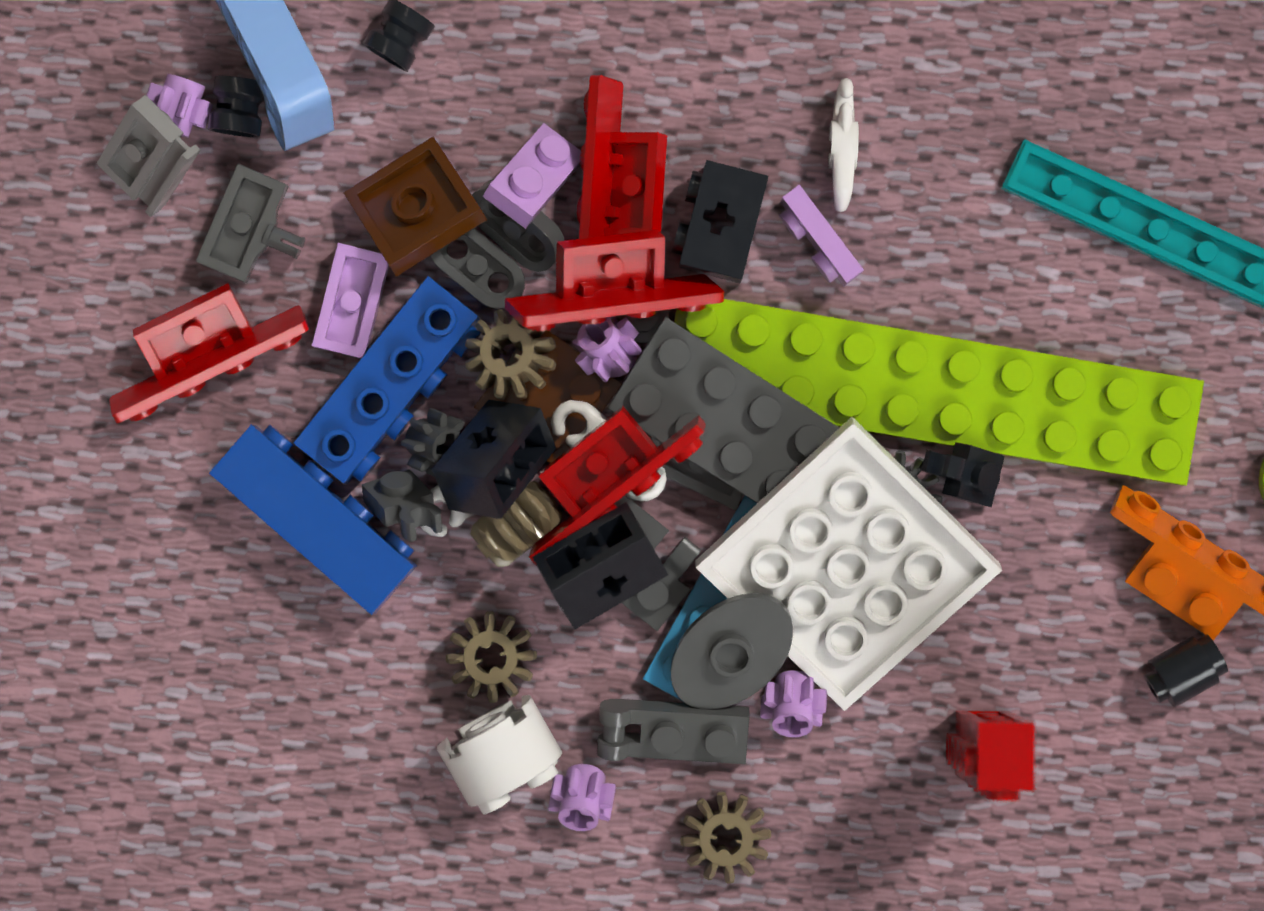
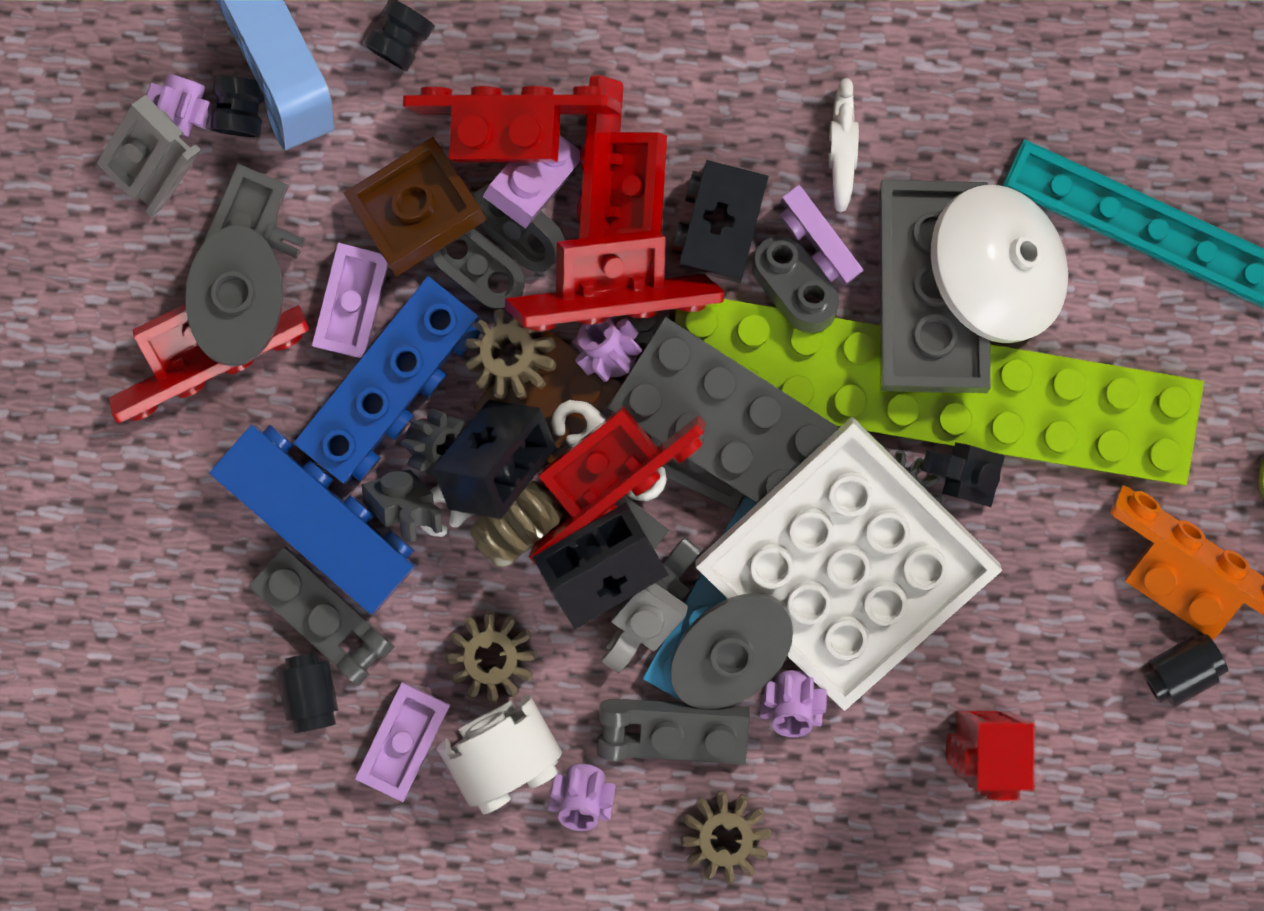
none -> dark grey piece [185,225,283,366]
none -> dark grey plate [248,547,395,686]
none -> black brick [276,652,339,733]
none -> lavender plate [355,682,451,802]
none -> red bracket [403,86,621,163]
none -> light grey plate [601,583,688,673]
none -> dark grey plate [753,236,839,333]
none -> dark grey plate [879,180,991,393]
none -> white dish [931,185,1068,343]

